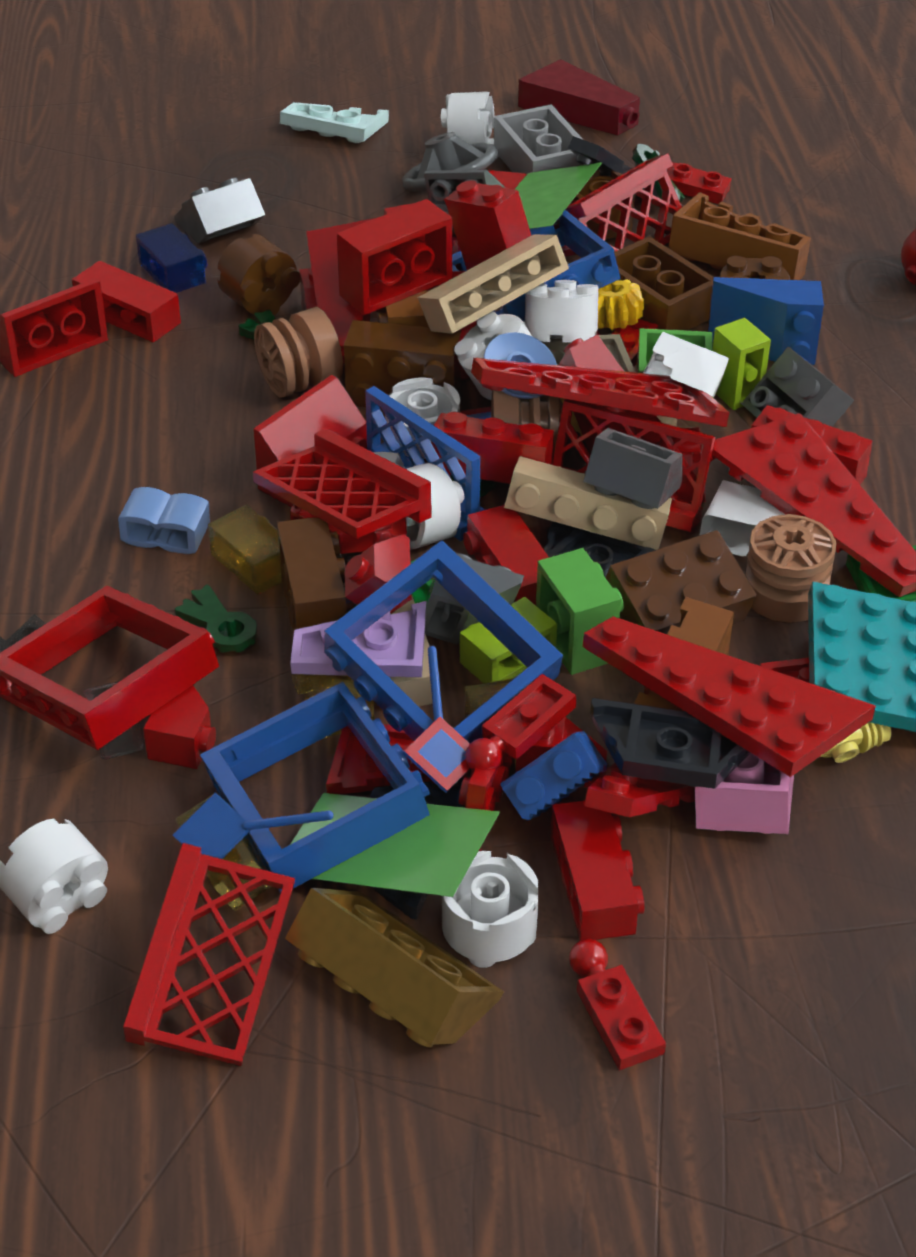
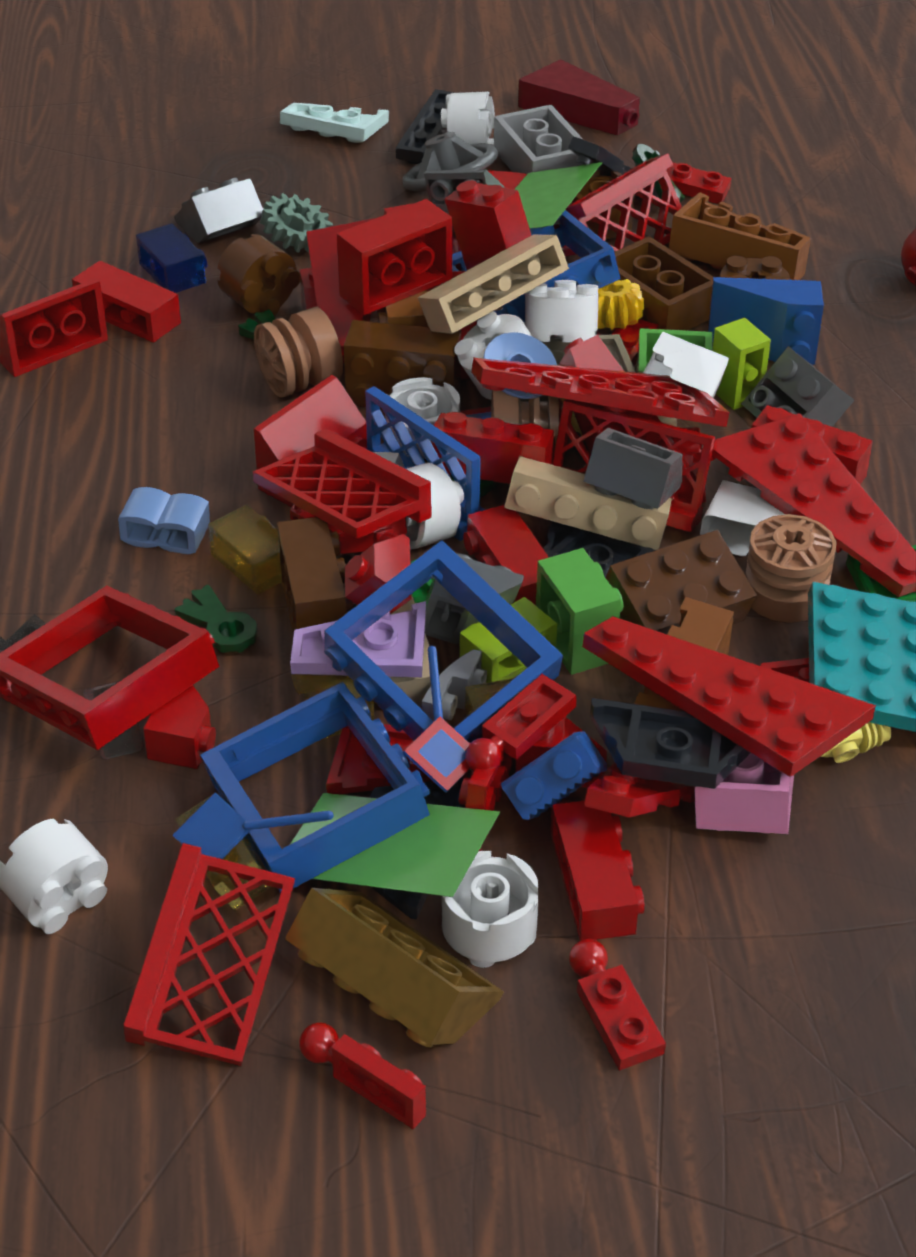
none -> sand green gear [260,193,333,253]
none -> red plate [299,1022,426,1130]
none -> black plate [396,89,456,164]
none -> light grey slope [422,650,487,721]

